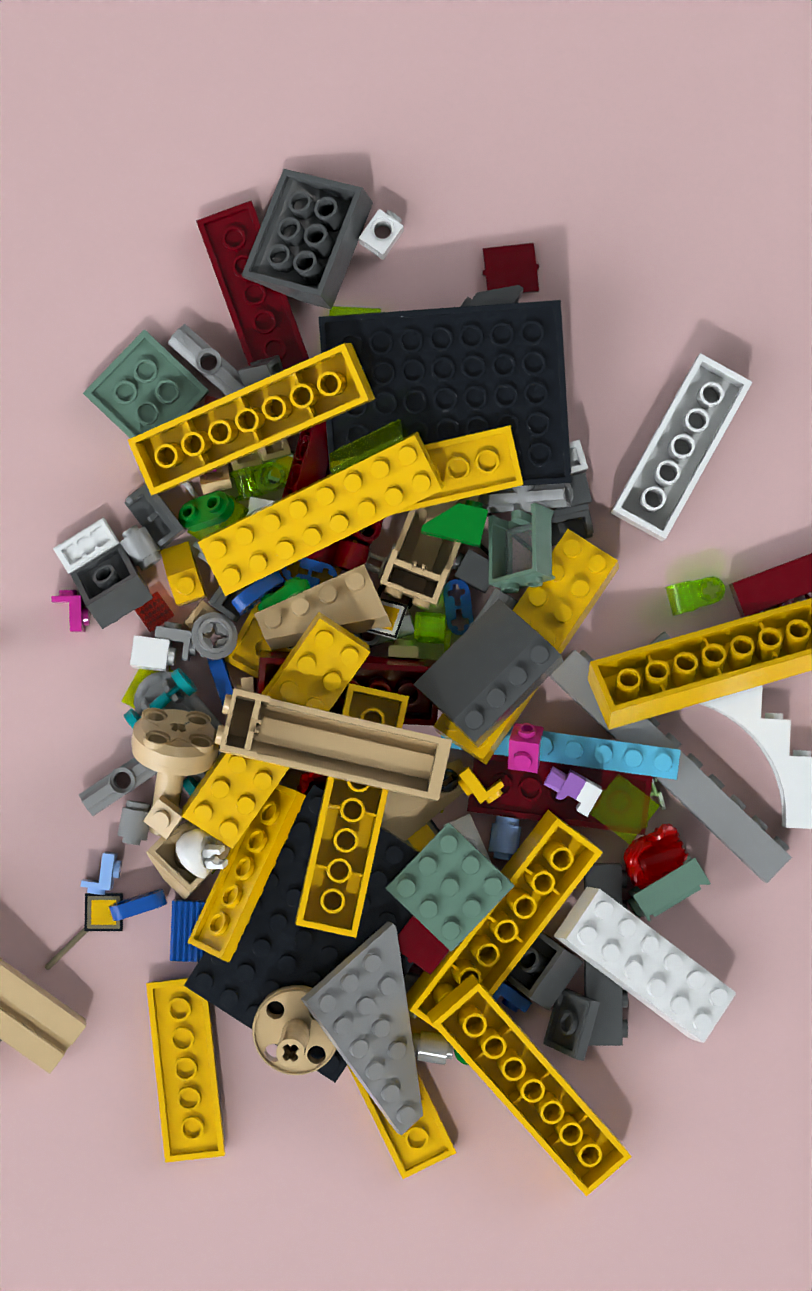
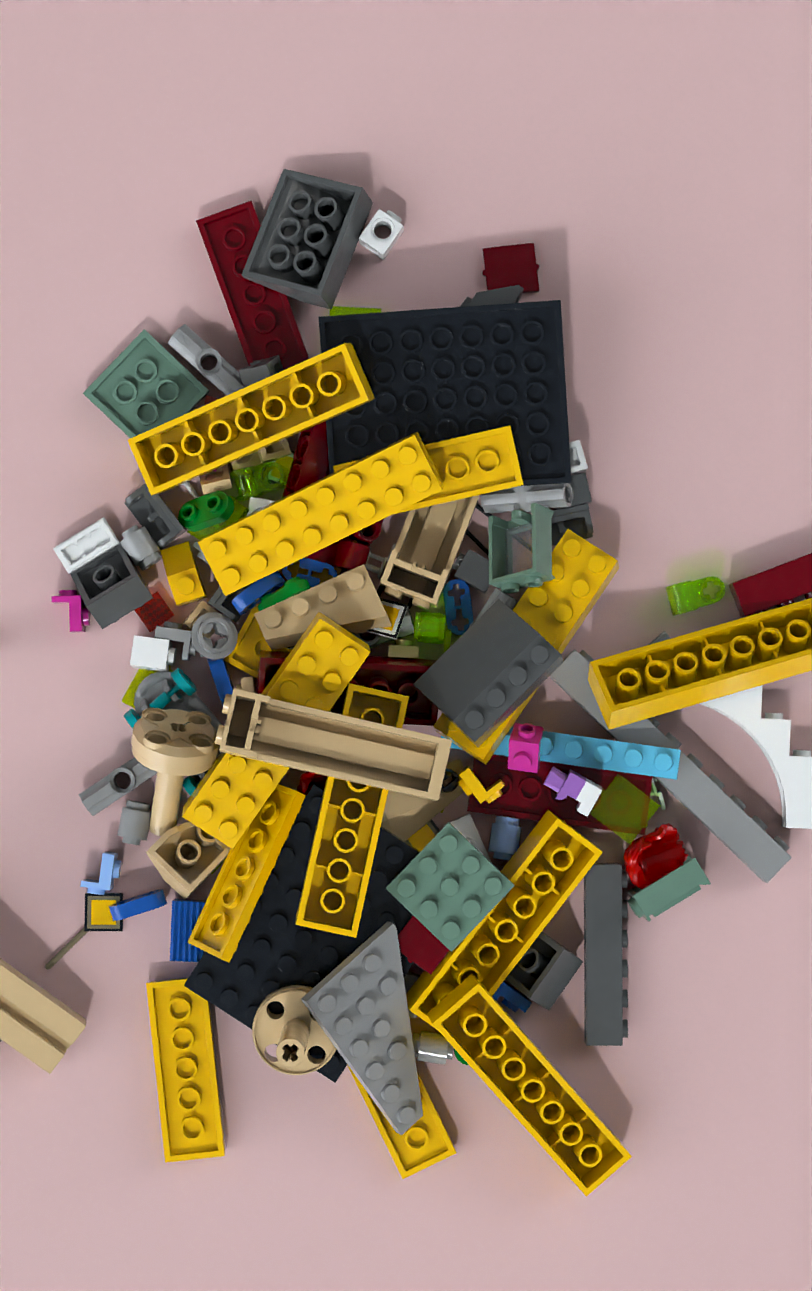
tan plate [143,795,183,839] -> none
white piece [176,828,228,879] -> none
clear neon green piece [329,419,404,475] -> none
green slope [421,500,488,548] -> none
dark grey tile [543,988,600,1061] -> none
white brick [554,887,736,1043] -> none
white brick [610,353,752,541] -> none

